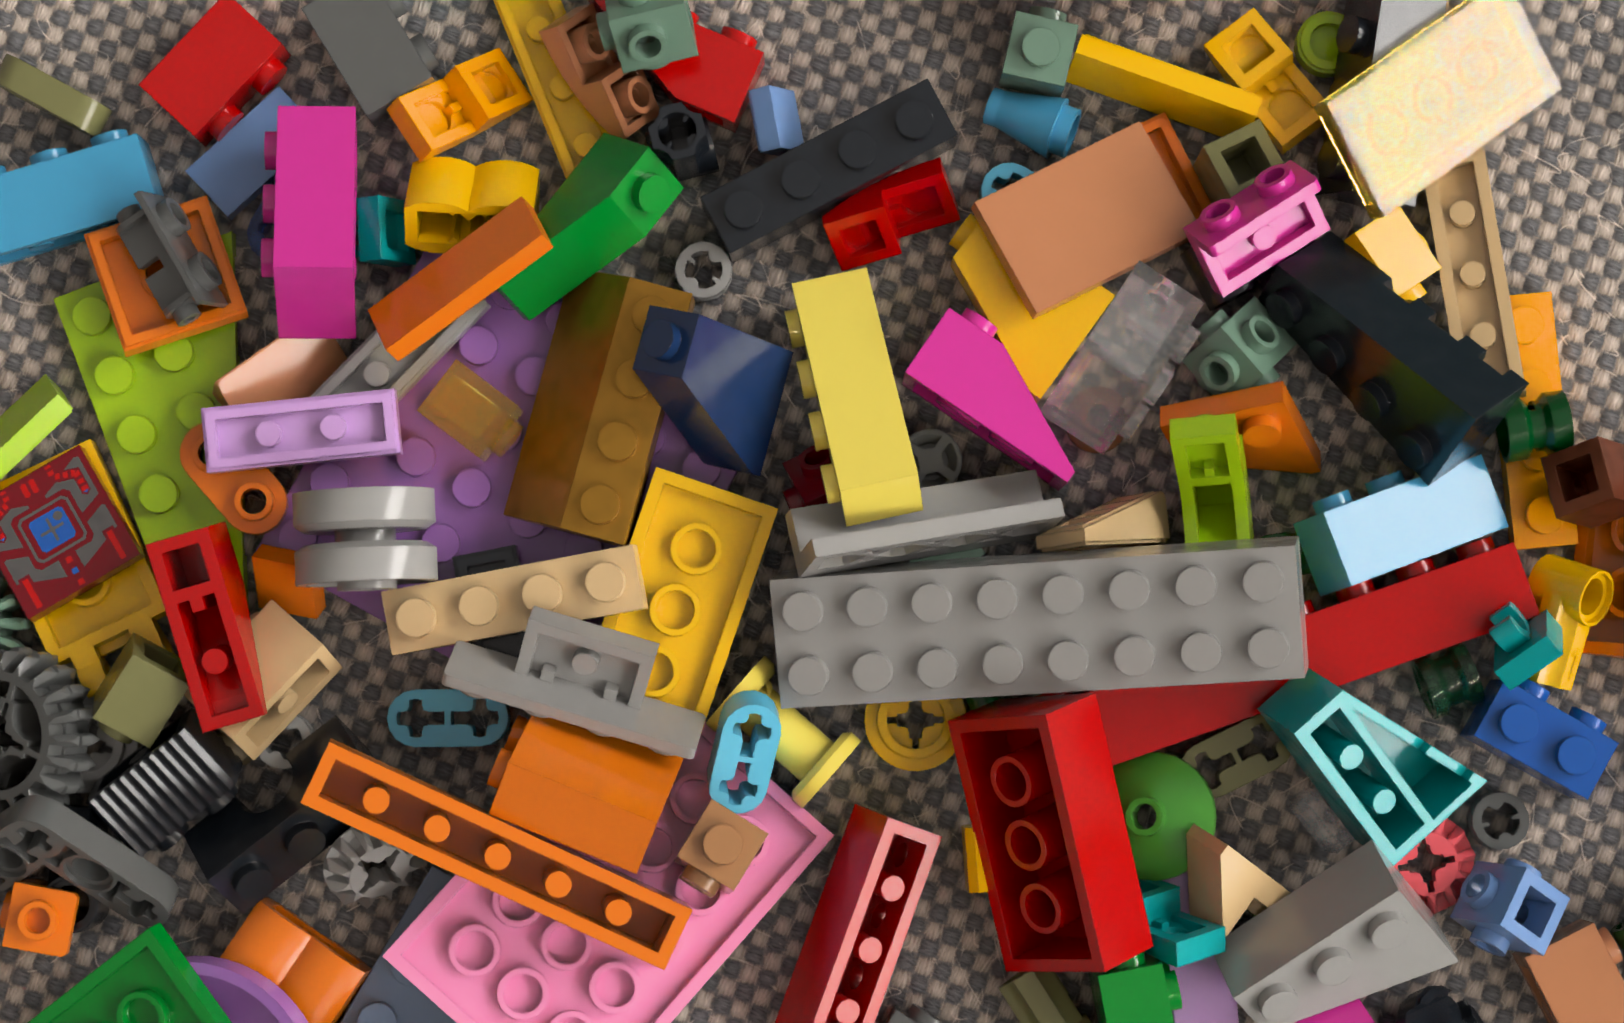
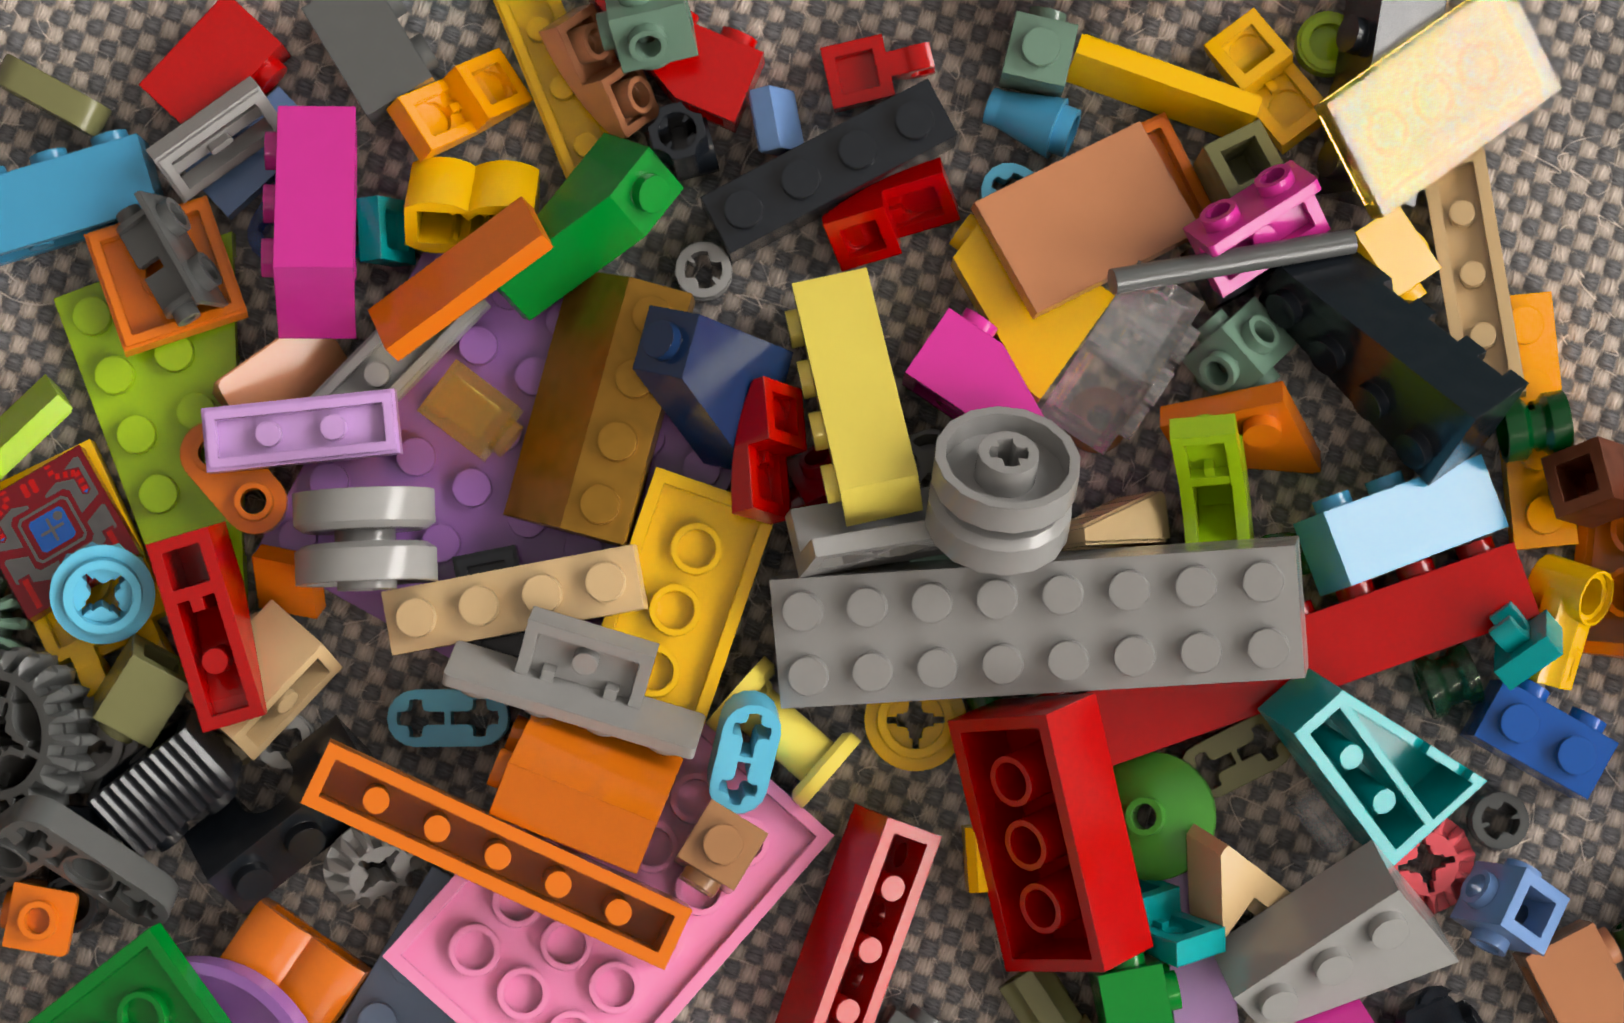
none -> medium azure gear [49,542,155,644]
none -> light grey tile [146,76,277,203]
none -> red slope [731,376,807,525]
none -> red plate [820,34,936,113]
none -> light grey wheel [925,406,1081,576]
none -> dark grey bar [1107,228,1358,295]

